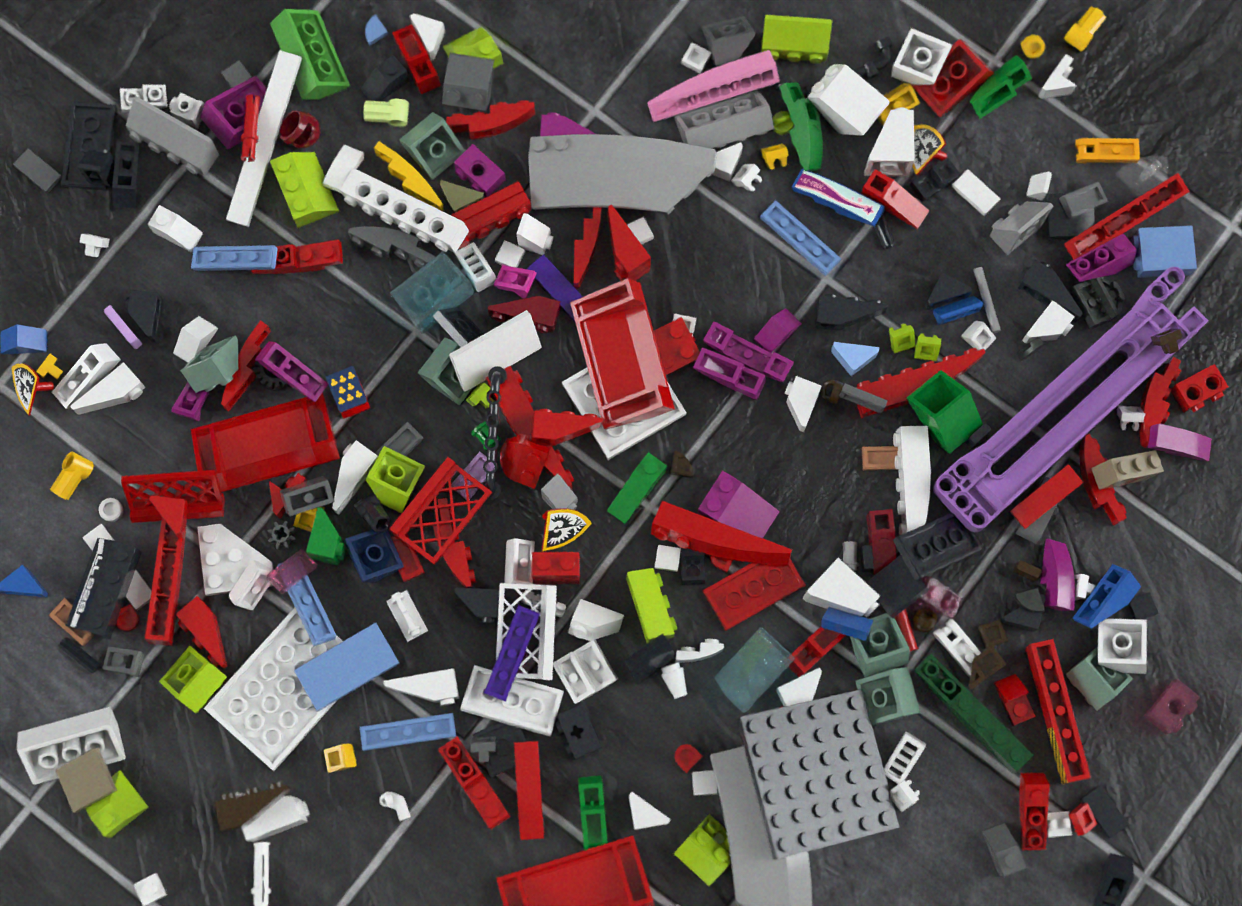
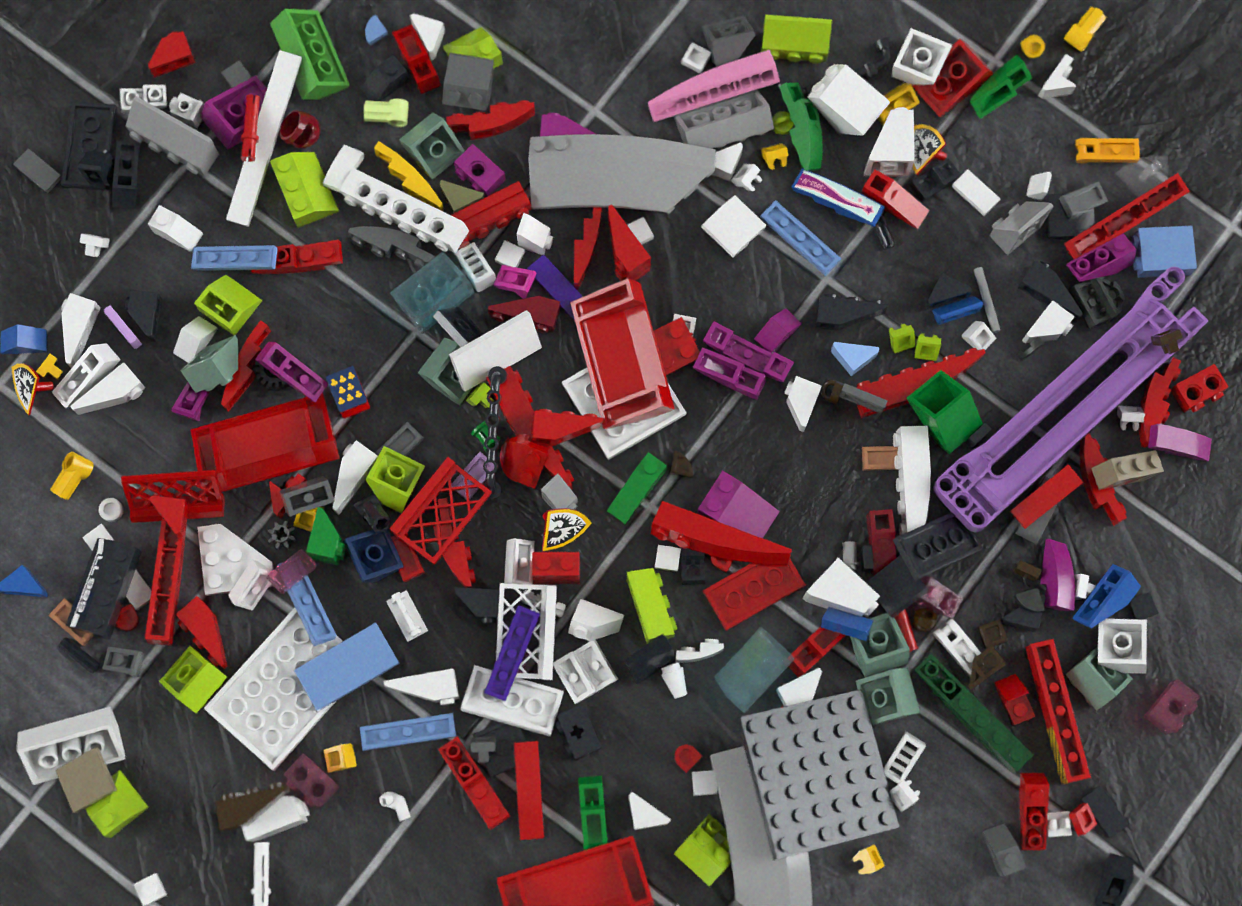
none -> white slope [61,293,100,368]
none -> red slope [148,31,196,77]
none -> lime slope [194,275,262,335]
none -> clear pink brick [283,754,340,808]
none -> white slope [701,195,766,257]
none -> yellow tile [853,844,885,874]

